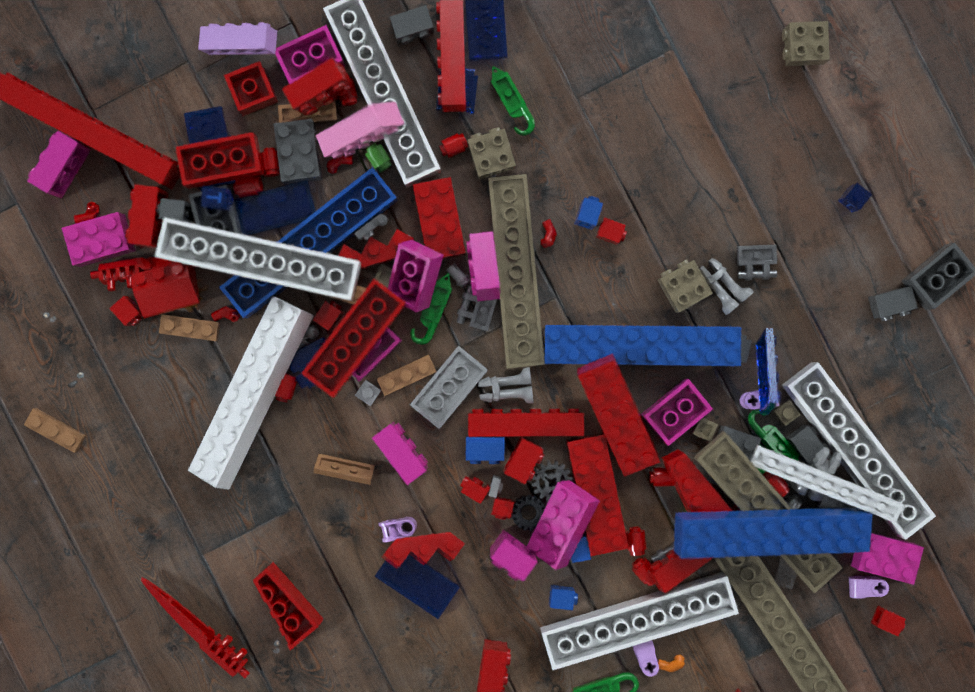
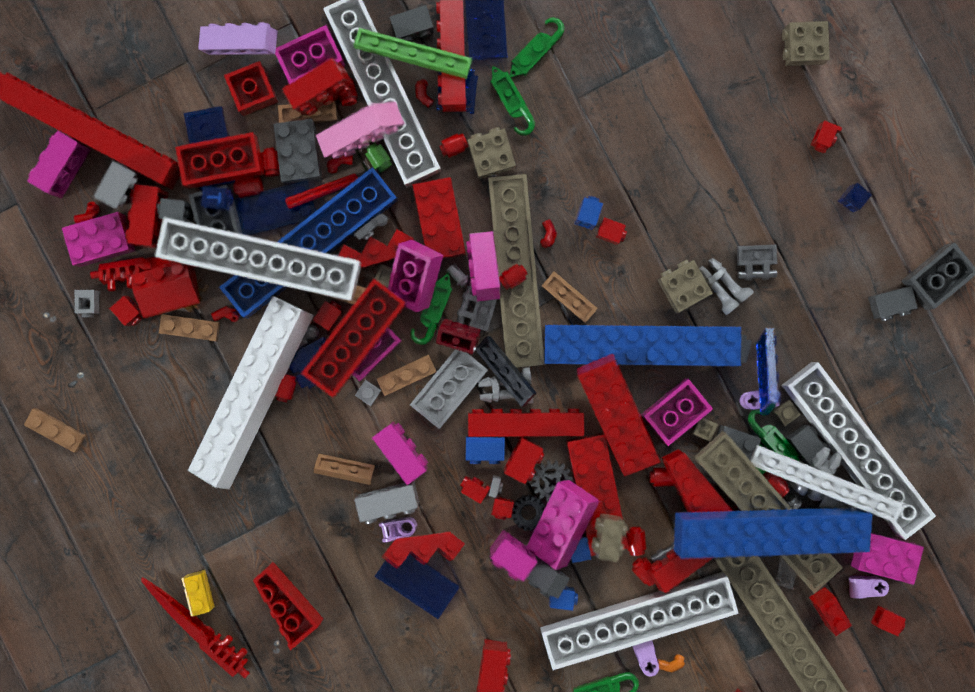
none -> light grey brick [75,290,101,318]
none -> light grey brick [94,162,137,208]
none -> yellow brick [182,570,215,616]
none -> red axle [285,173,358,209]
none -> bright green tile [354,28,472,79]
none -> light grey brick [355,481,420,524]
none -> red arm [415,79,434,109]
none -> dark red brick [436,319,481,355]
none -> black plate [475,336,537,407]
none -> red brick [499,263,528,290]
none -> green plate [510,17,564,78]
none -> dark grey brick [526,556,570,598]
none -> medium nougat plate [542,272,598,323]
none -> dark tan brick [592,513,627,562]
none -> red brick [809,587,852,636]
none -> red brick [811,120,842,153]

